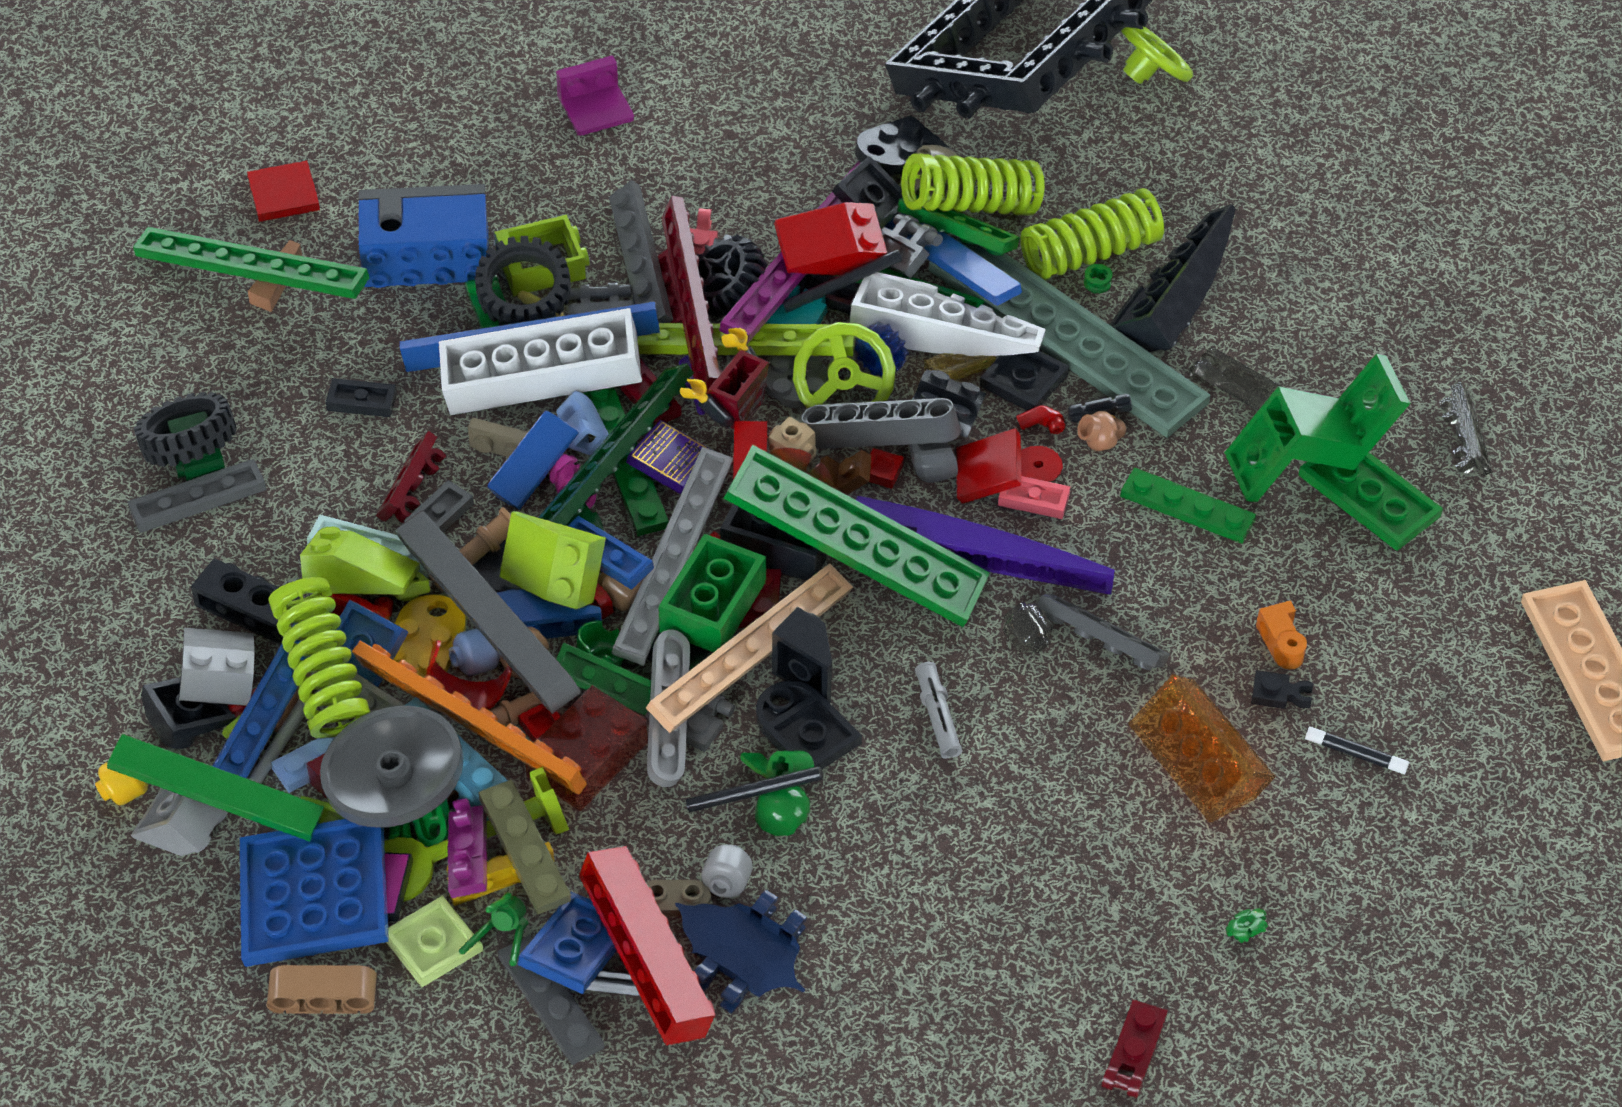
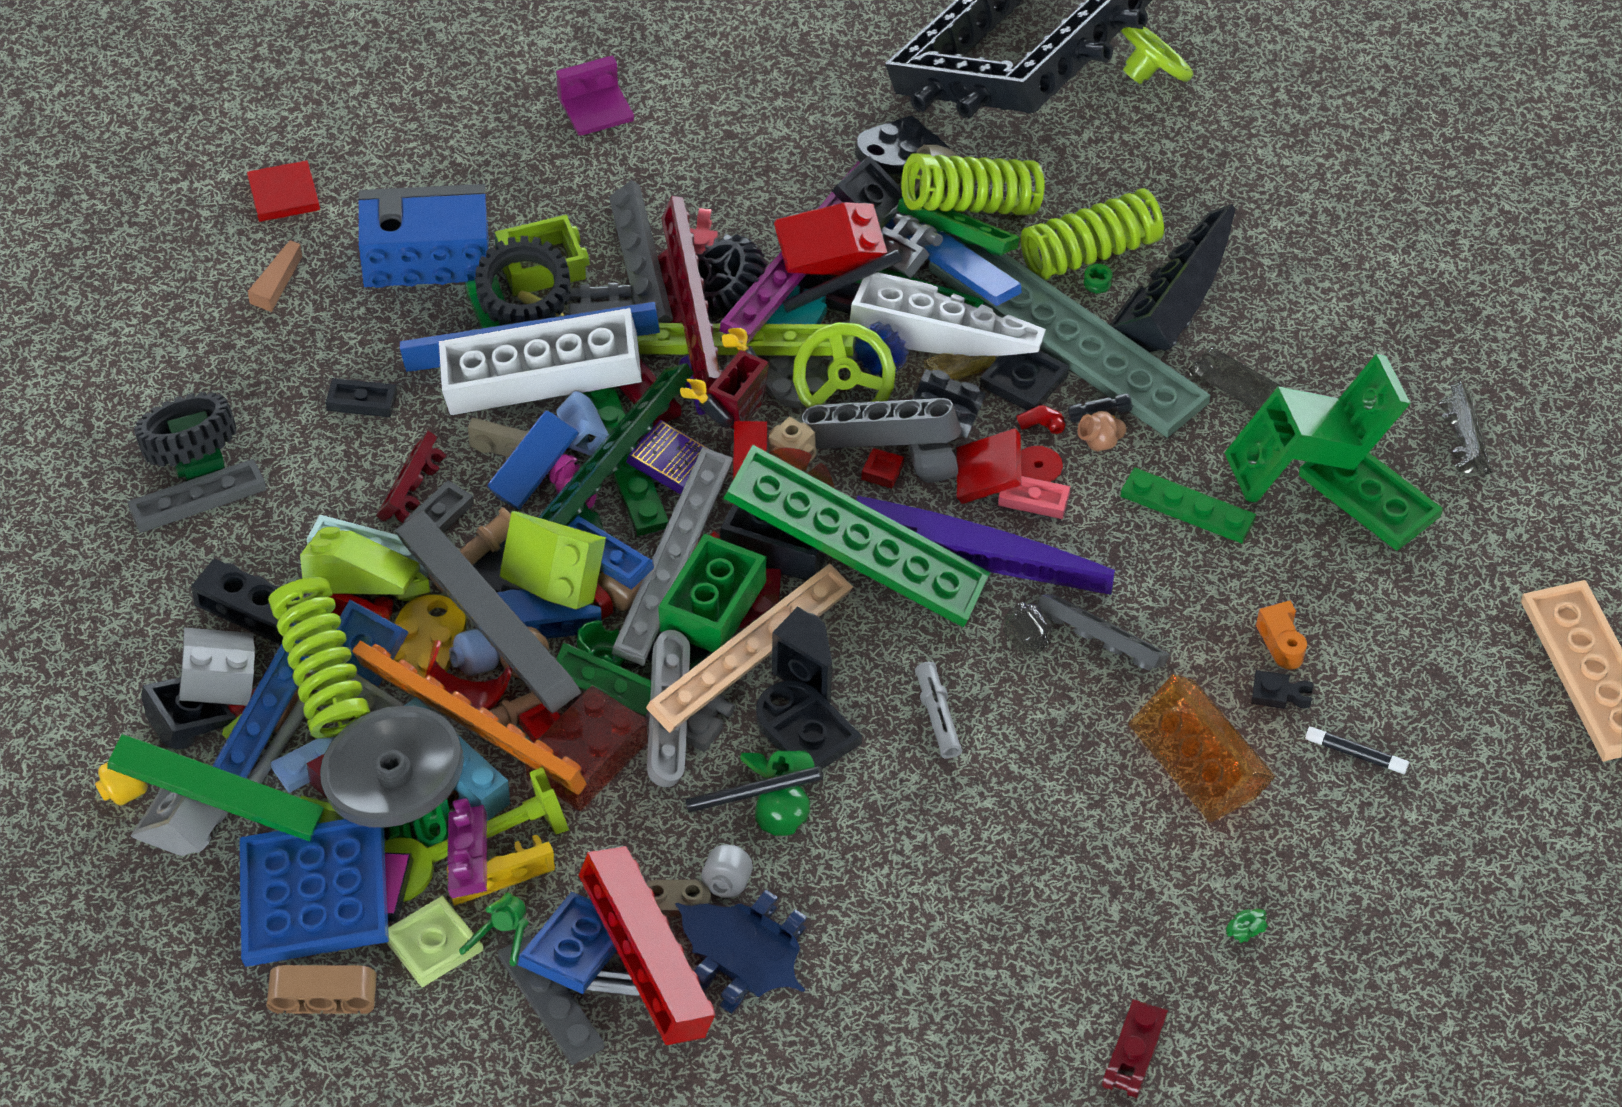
green plate [133,227,370,299] -> none
olive plate [479,779,571,915] -> none
reddish brown bracket [818,450,871,495] -> none

